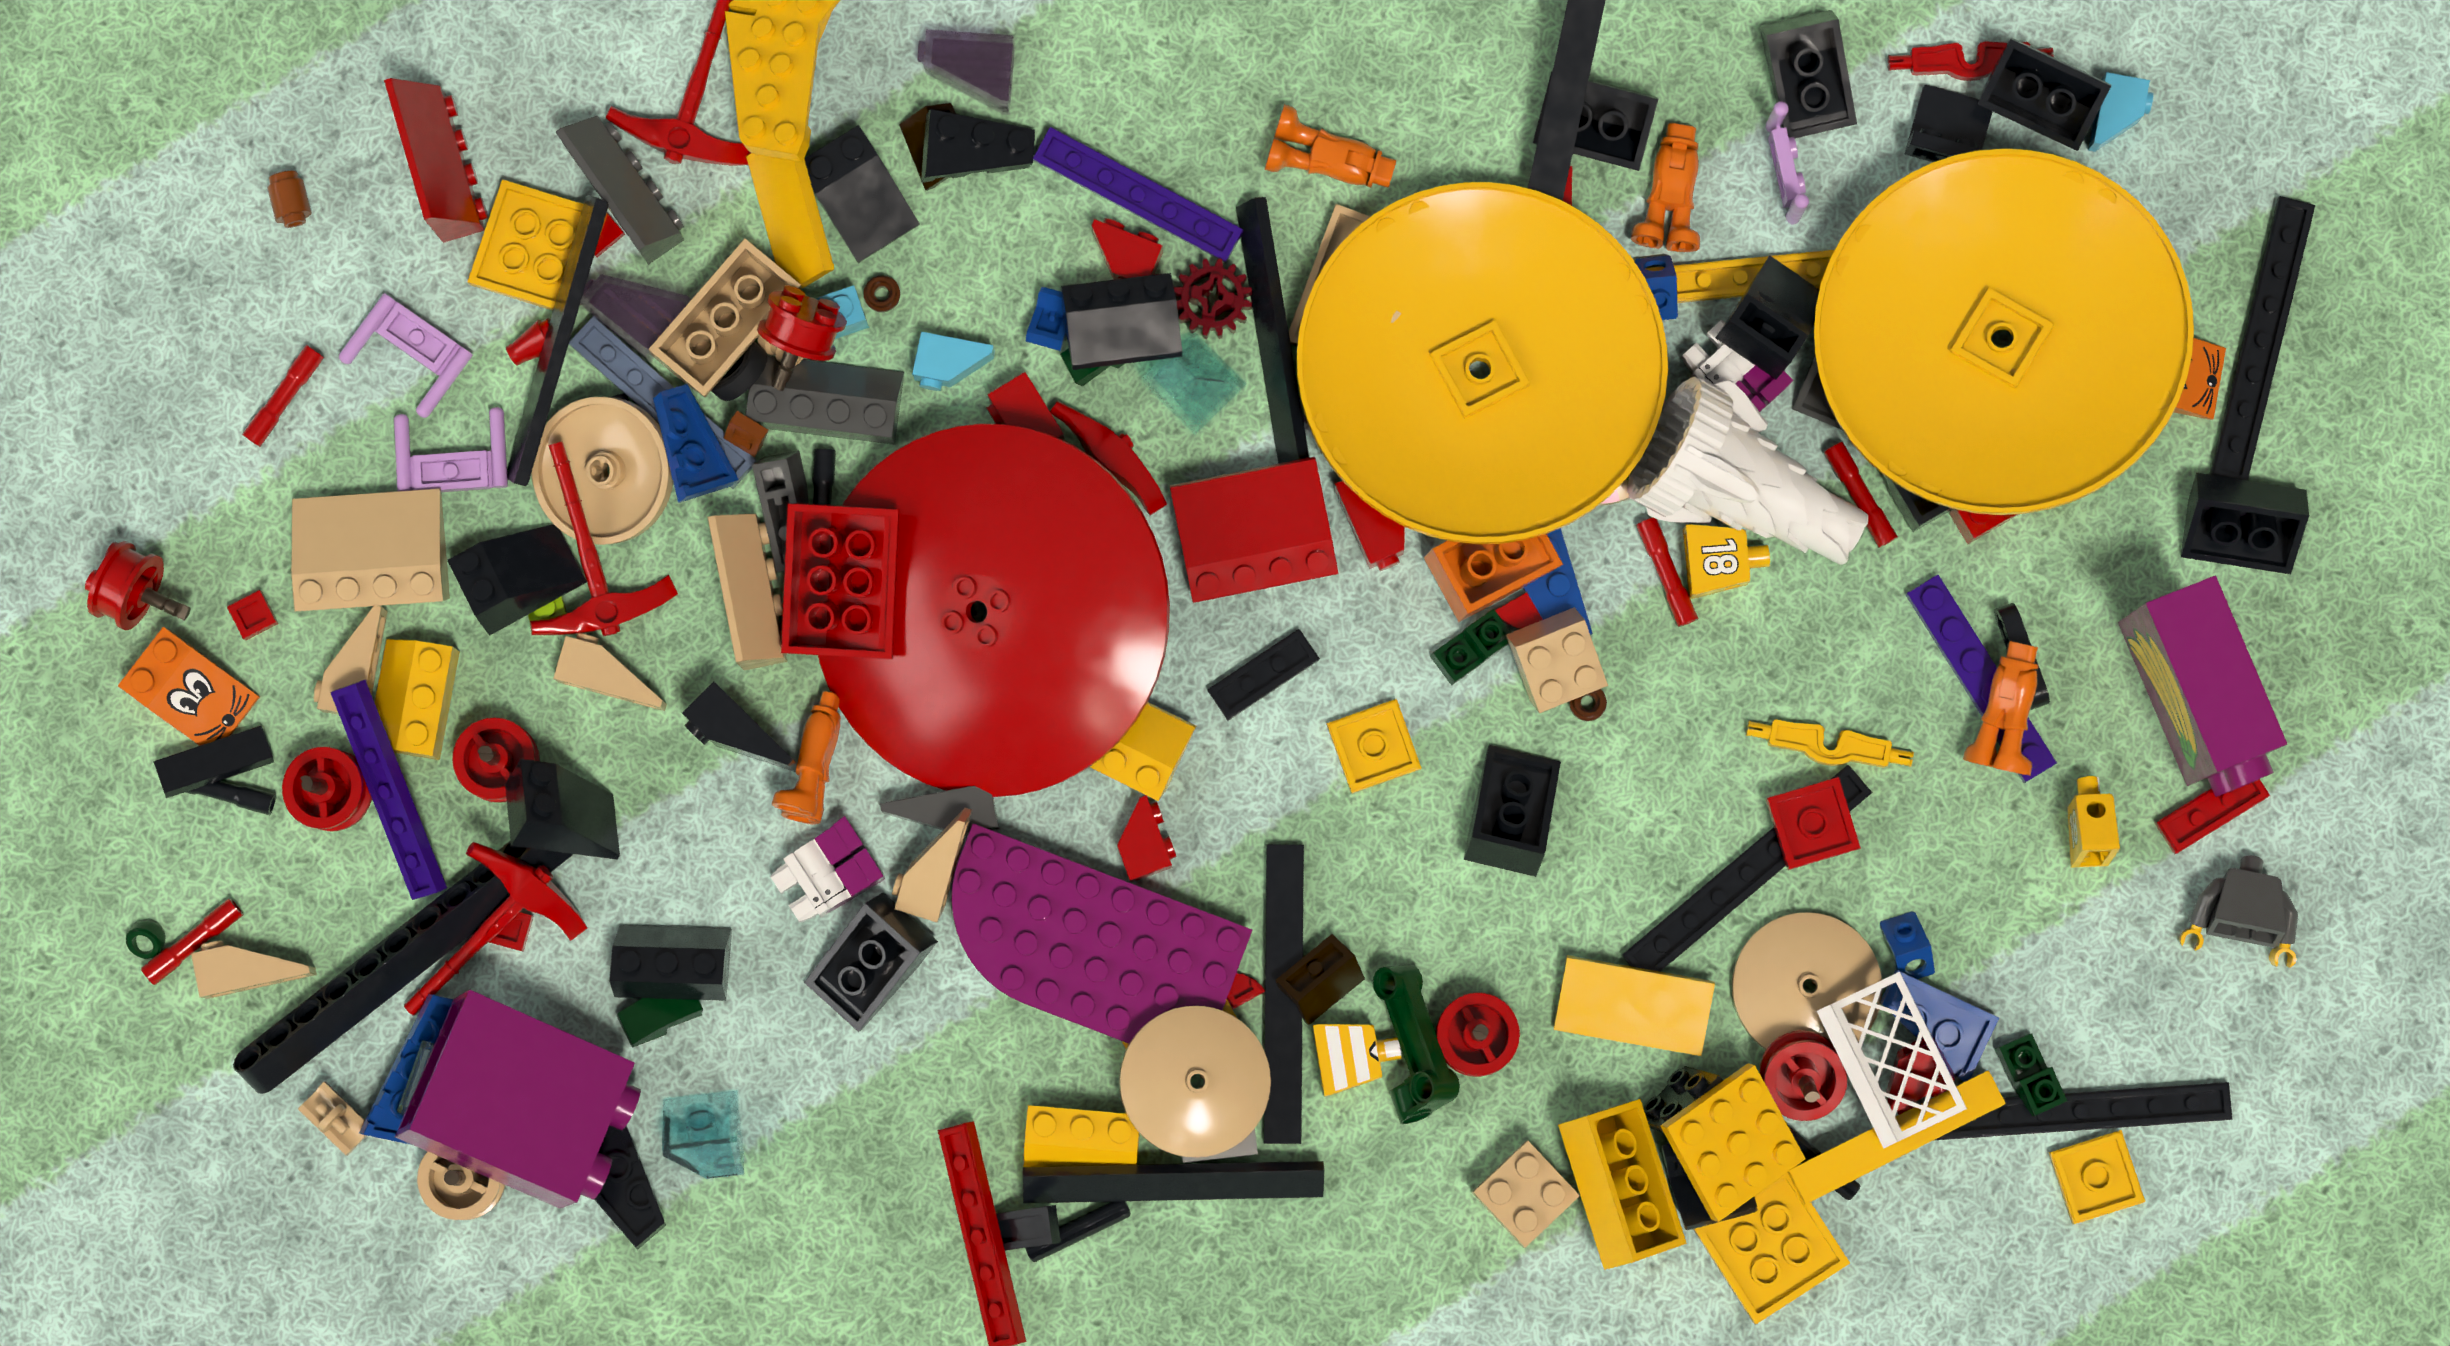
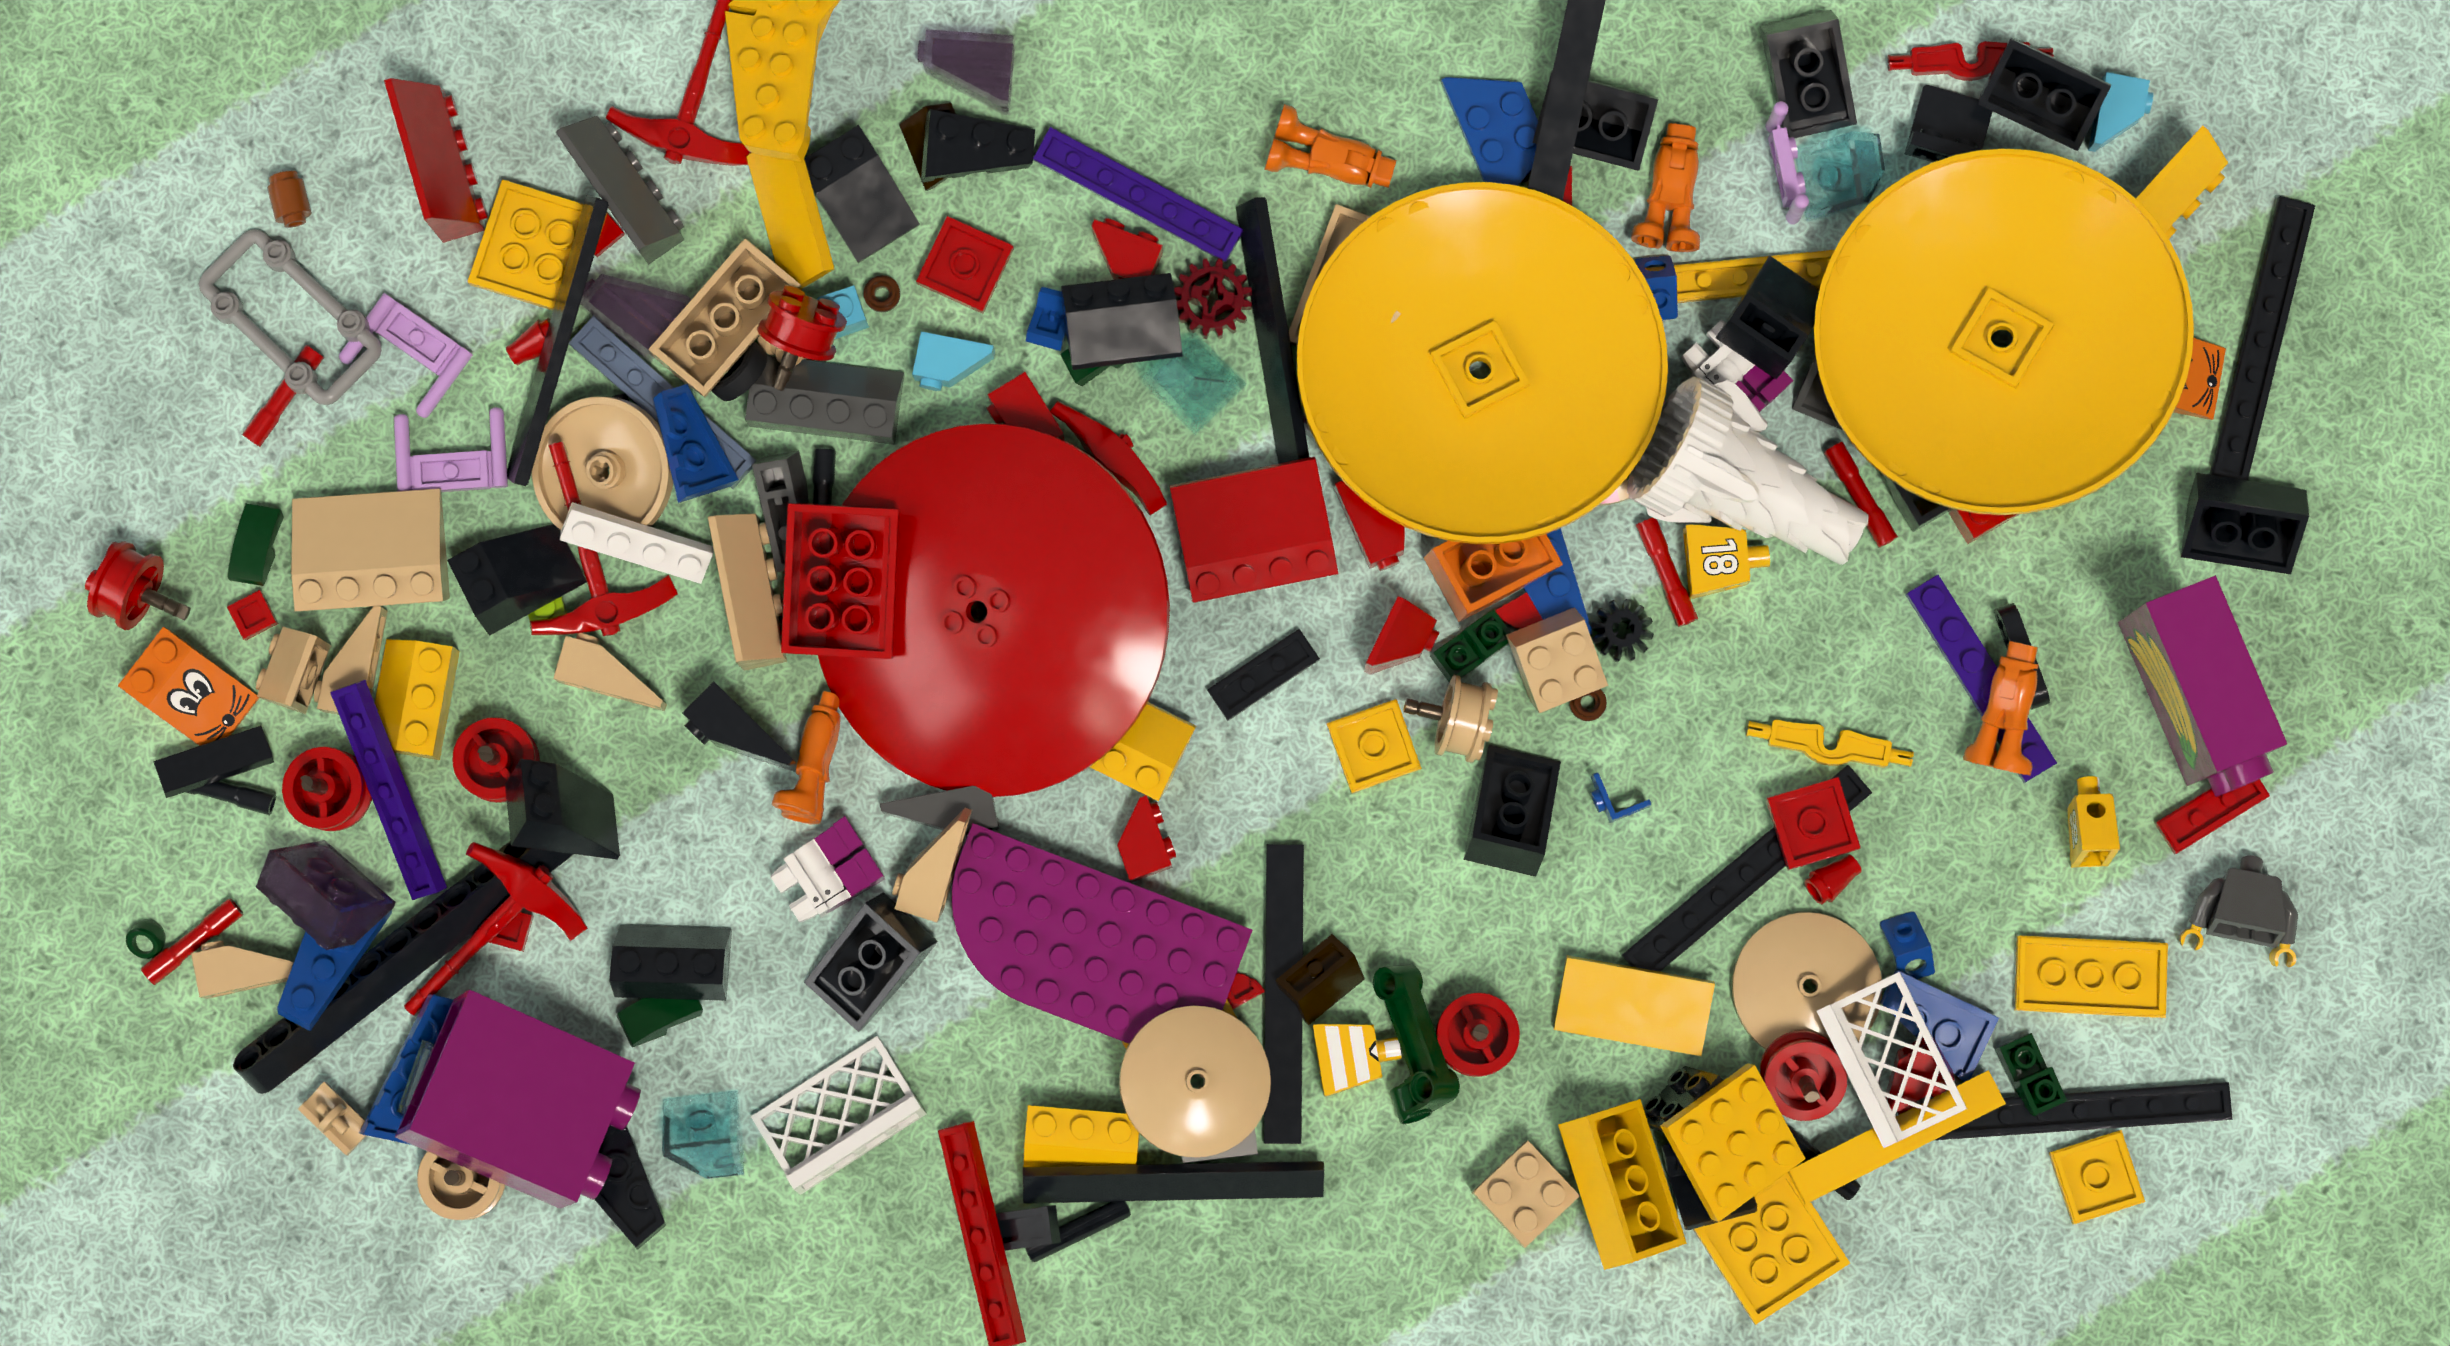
dark orange tile [724,411,769,457] -> none
none -> light grey bar [199,229,382,405]
none -> dark green slope [227,503,284,586]
none -> tan slope [256,627,331,715]
none -> clear purple slope [256,840,396,950]
none -> blue wing [277,873,392,1031]
none -> white plate [560,502,713,584]
none -> white fence [751,1036,927,1195]
none -> red plate [916,216,1014,314]
none -> red slope [1364,596,1440,675]
none -> tan wheel [1403,675,1498,763]
none -> blue wing [1441,77,1538,186]
none -> blue bracket [1590,772,1652,823]
none -> black gear [1591,599,1654,662]
none -> clear light blue slope [1796,131,1885,221]
none -> red cone [1804,854,1862,905]
none -> yellow tile [2014,935,2168,1018]
none -> yellow slope [2136,125,2228,239]

